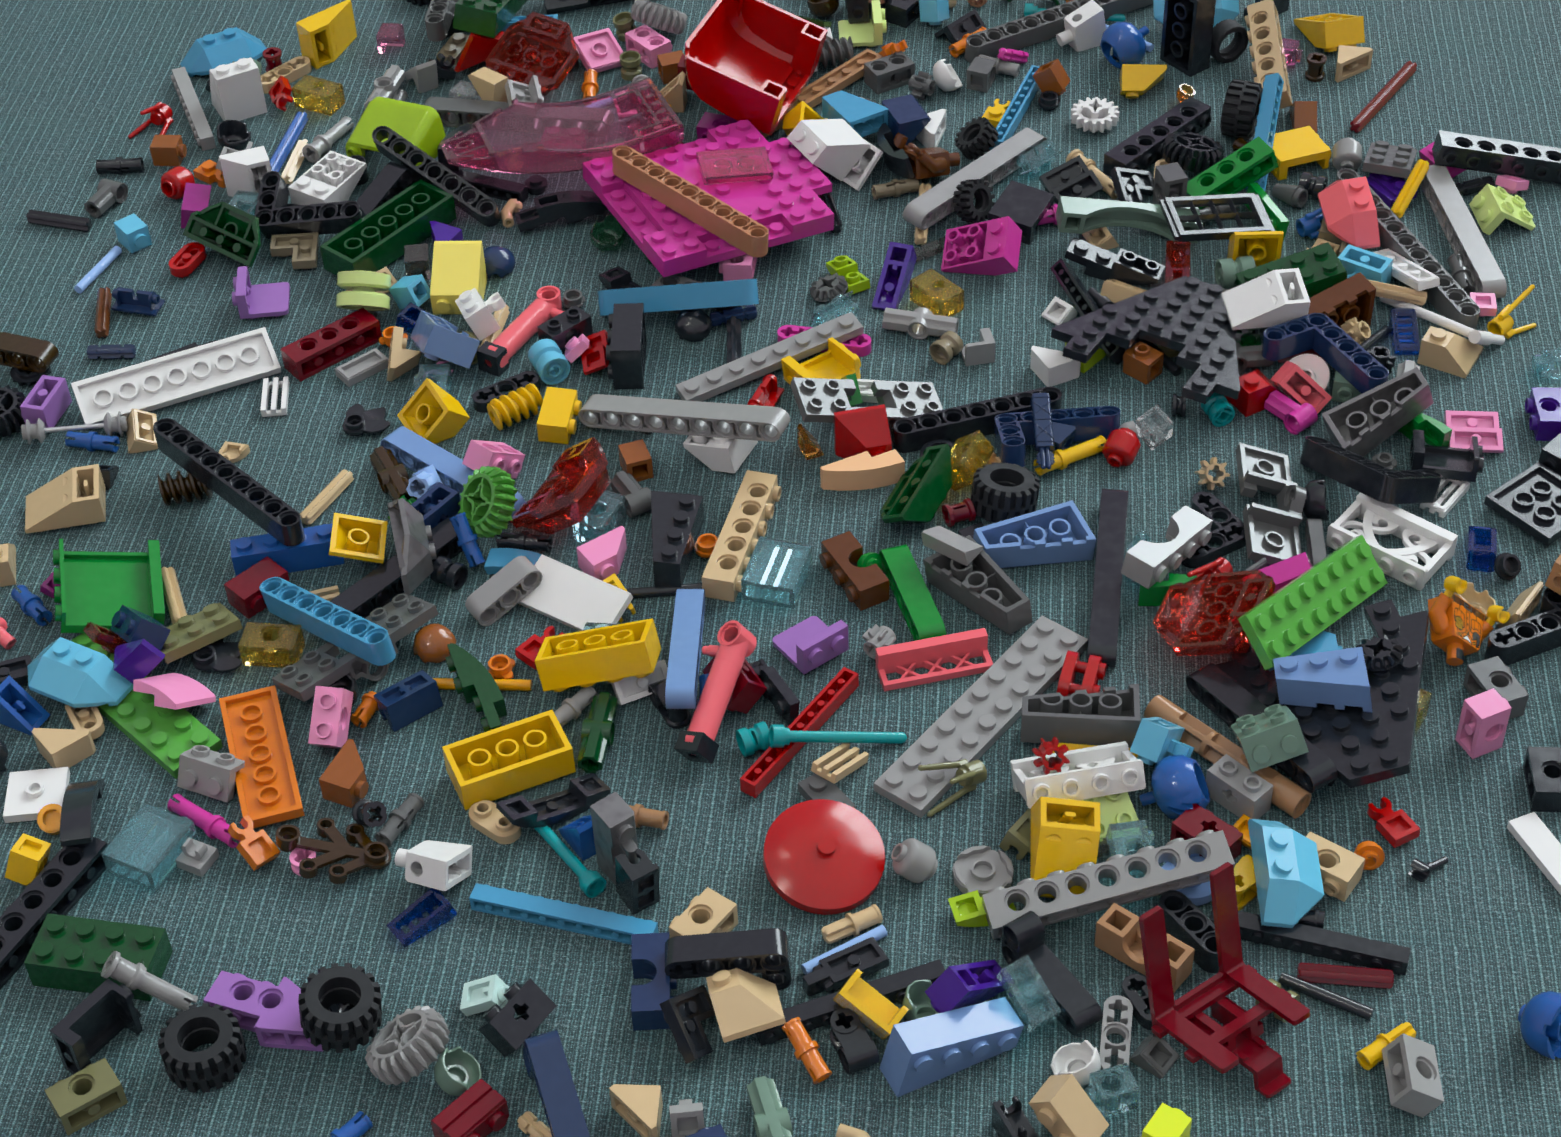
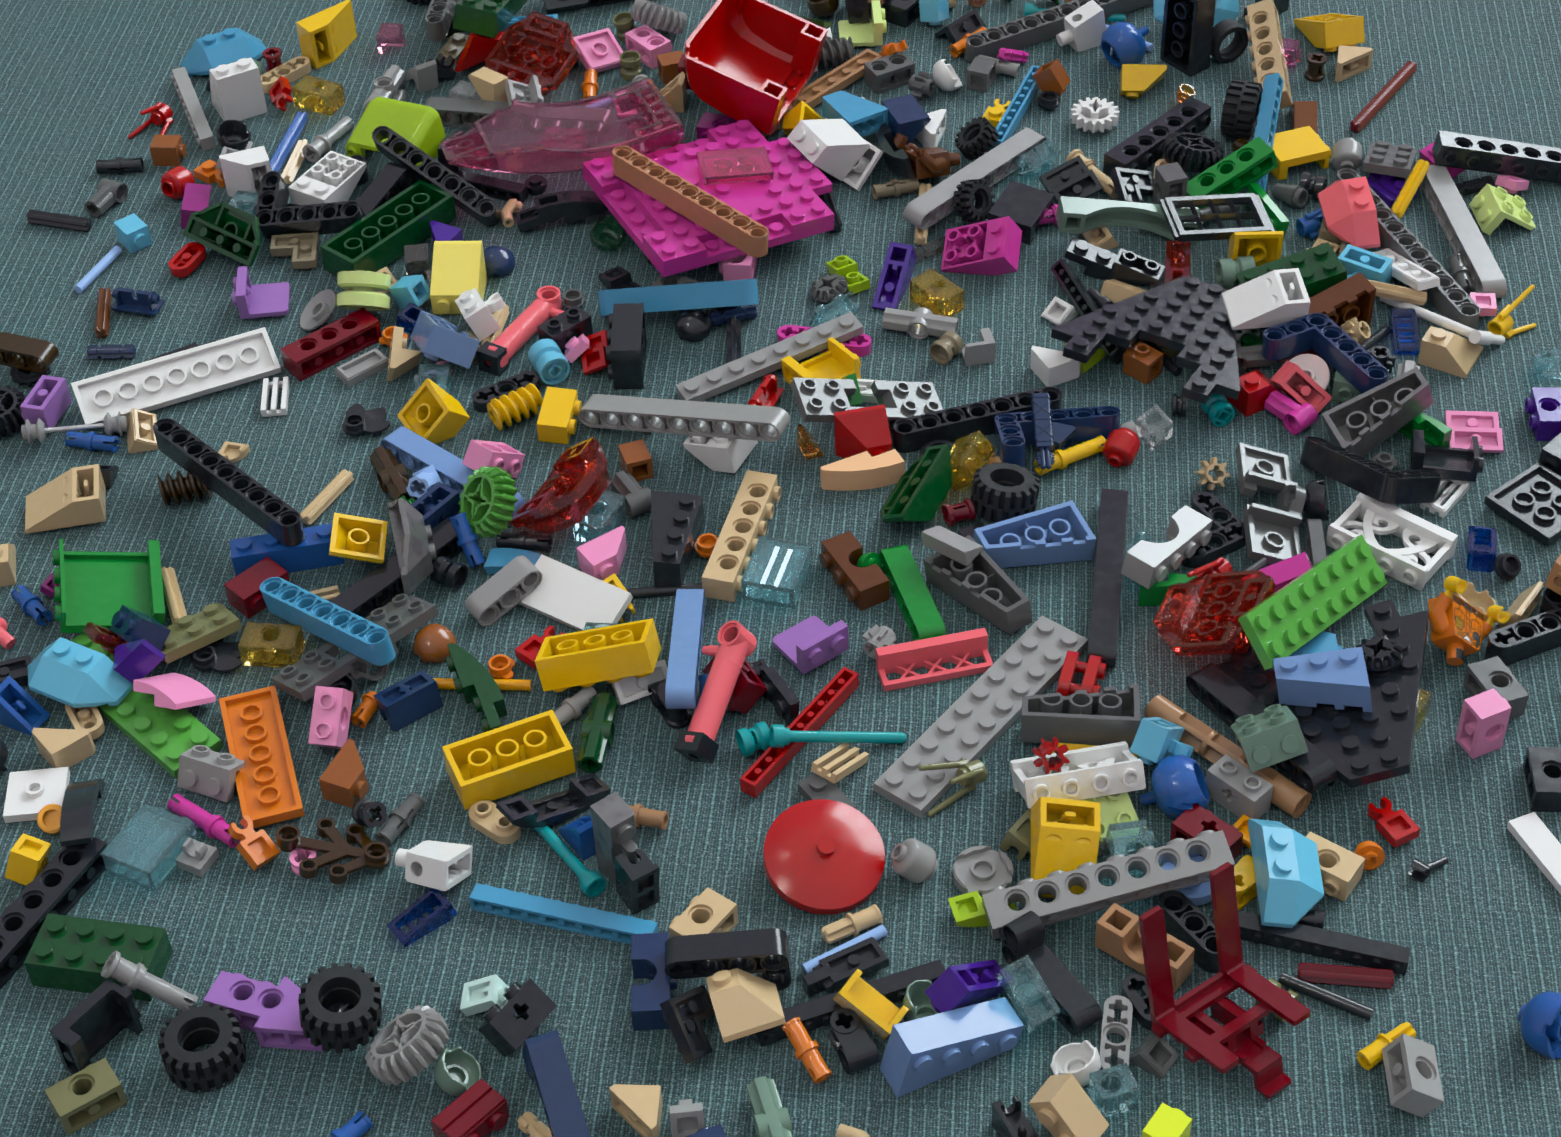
none -> light grey dish [300,289,336,331]

